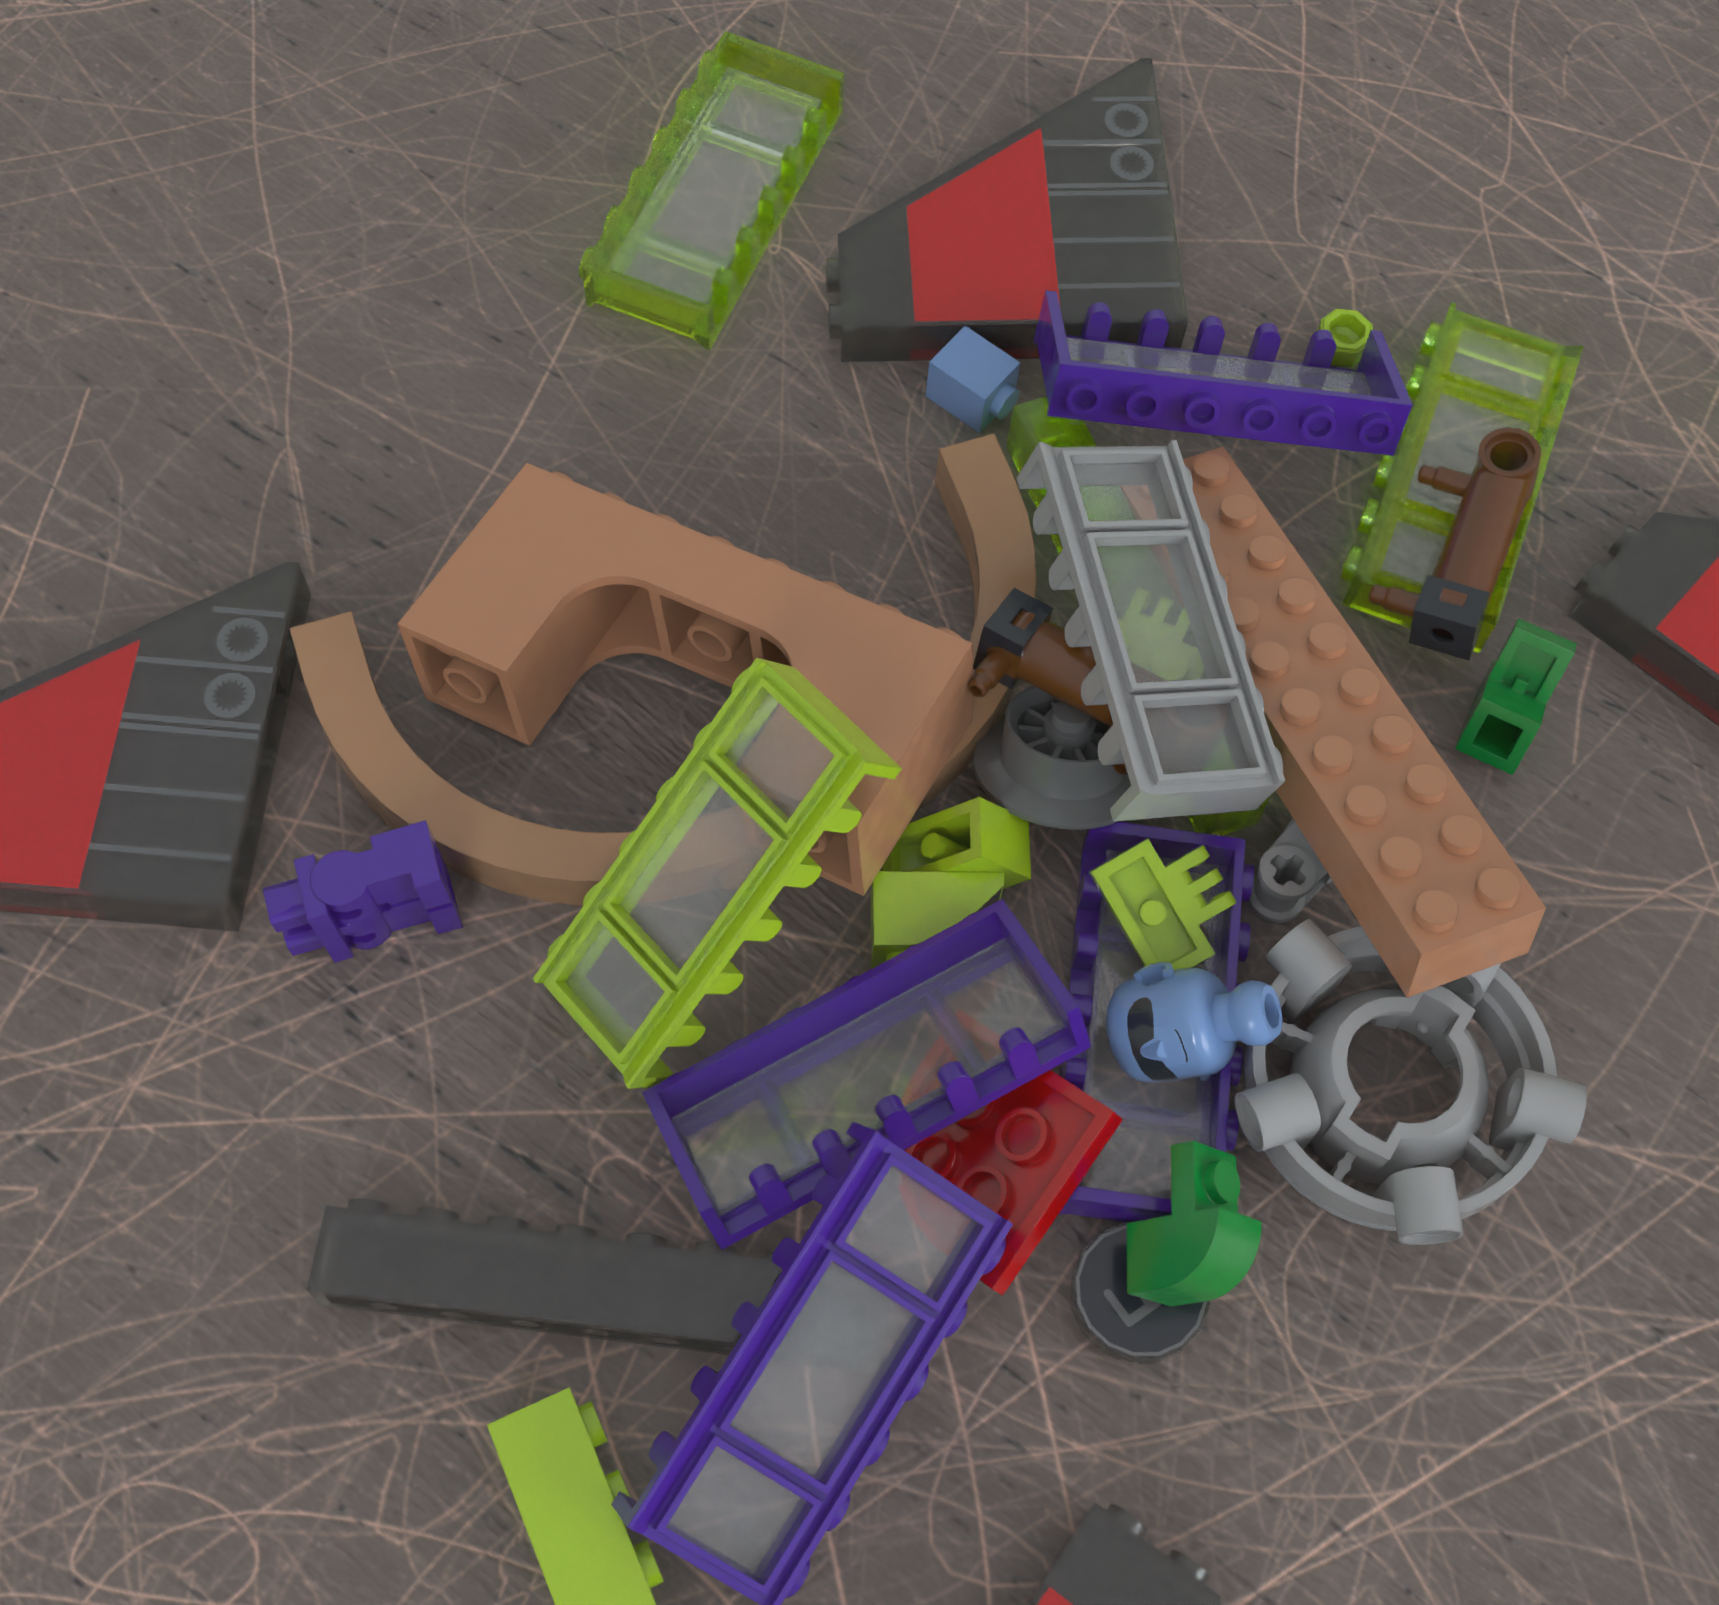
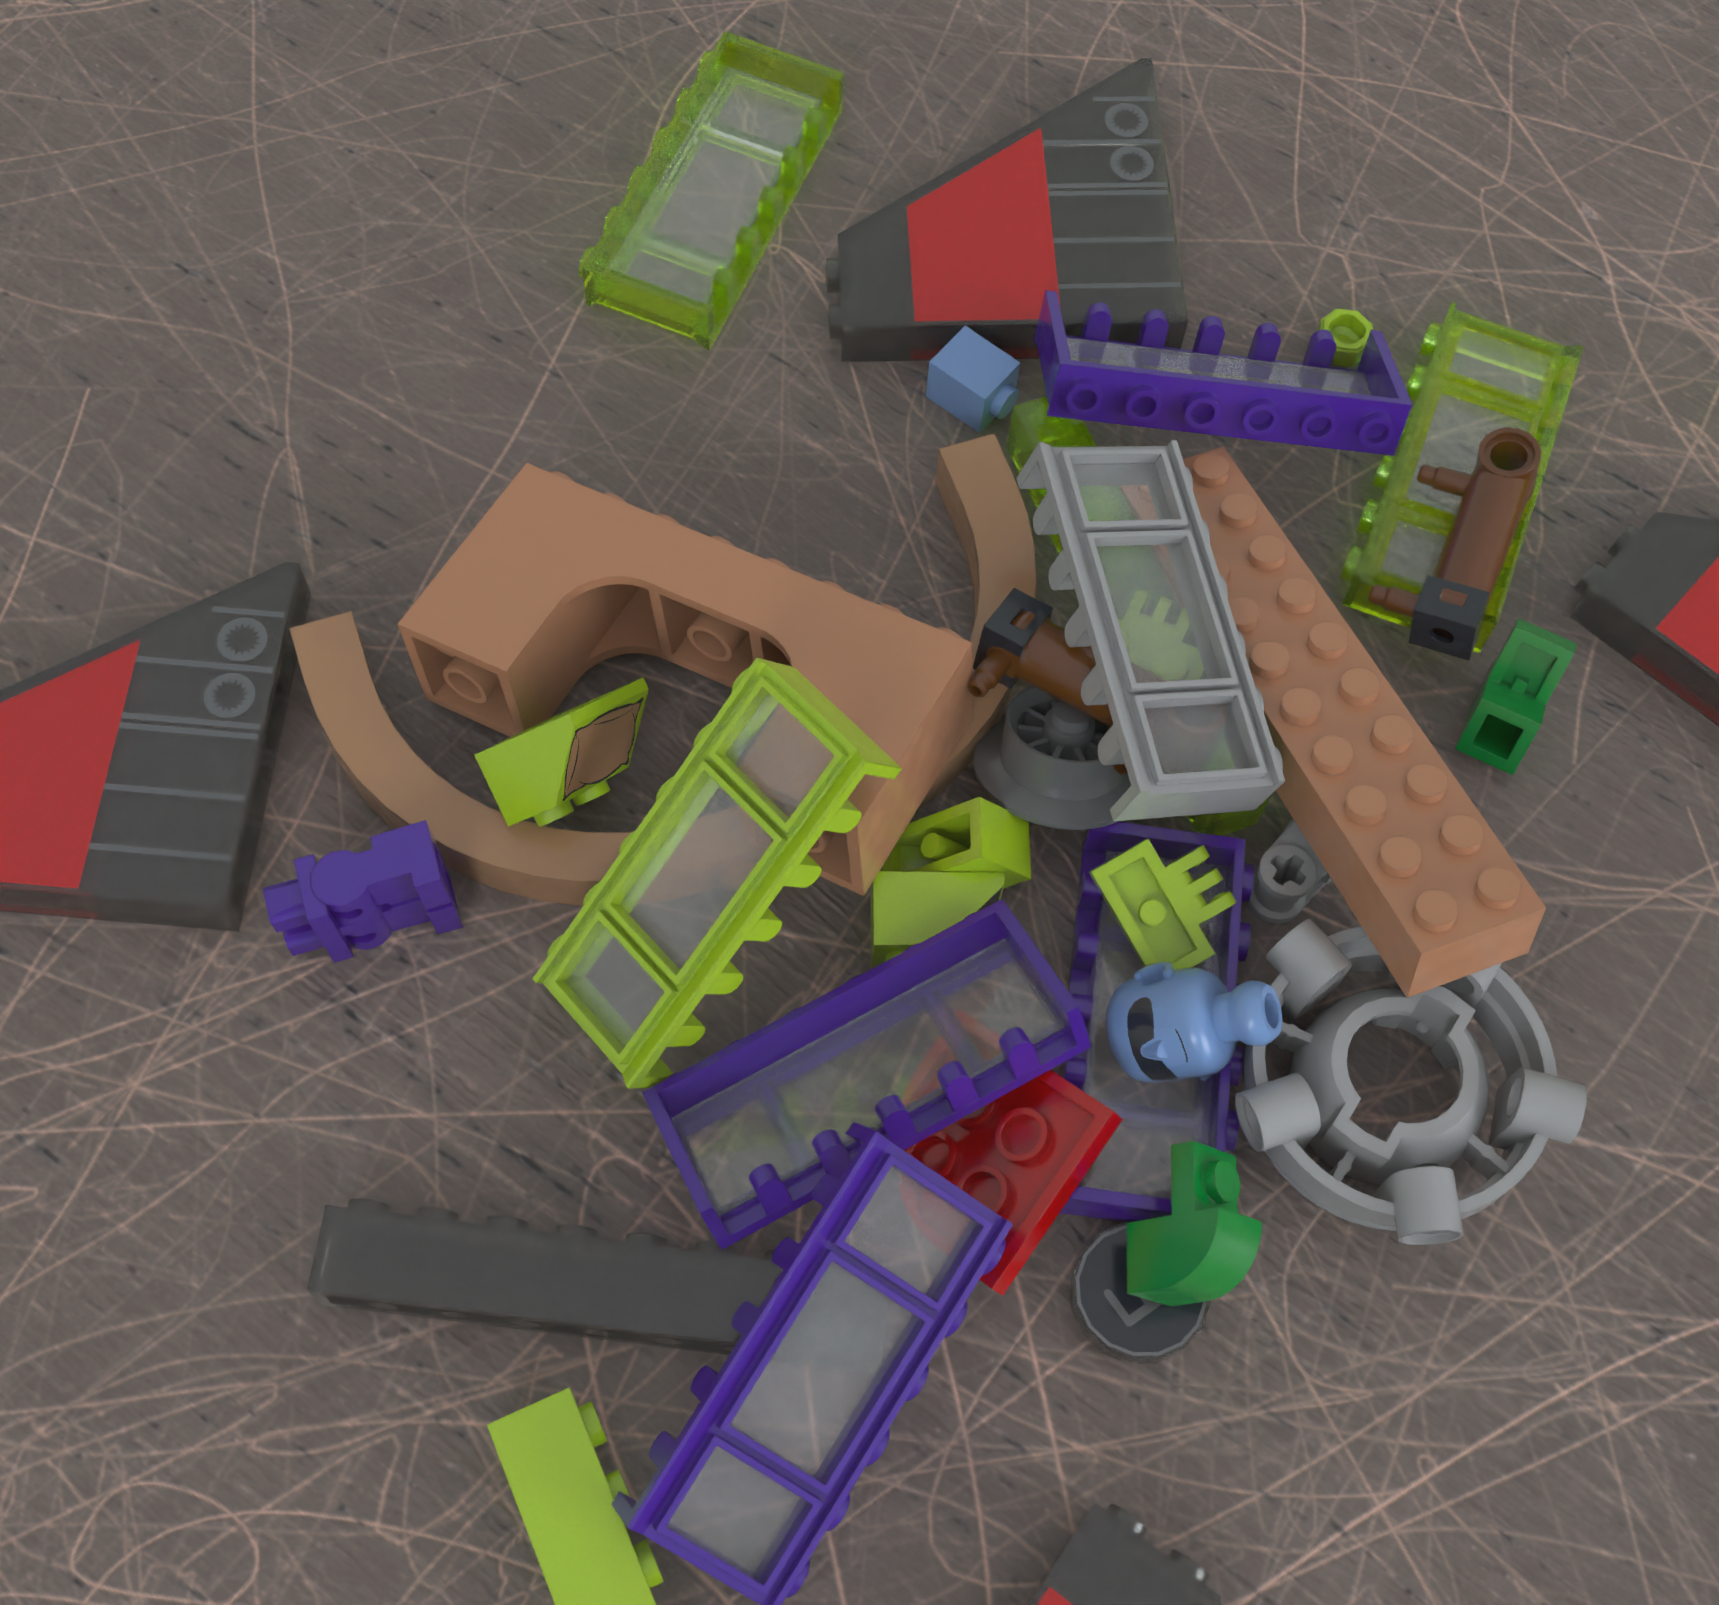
none -> lime slope [474,678,649,827]

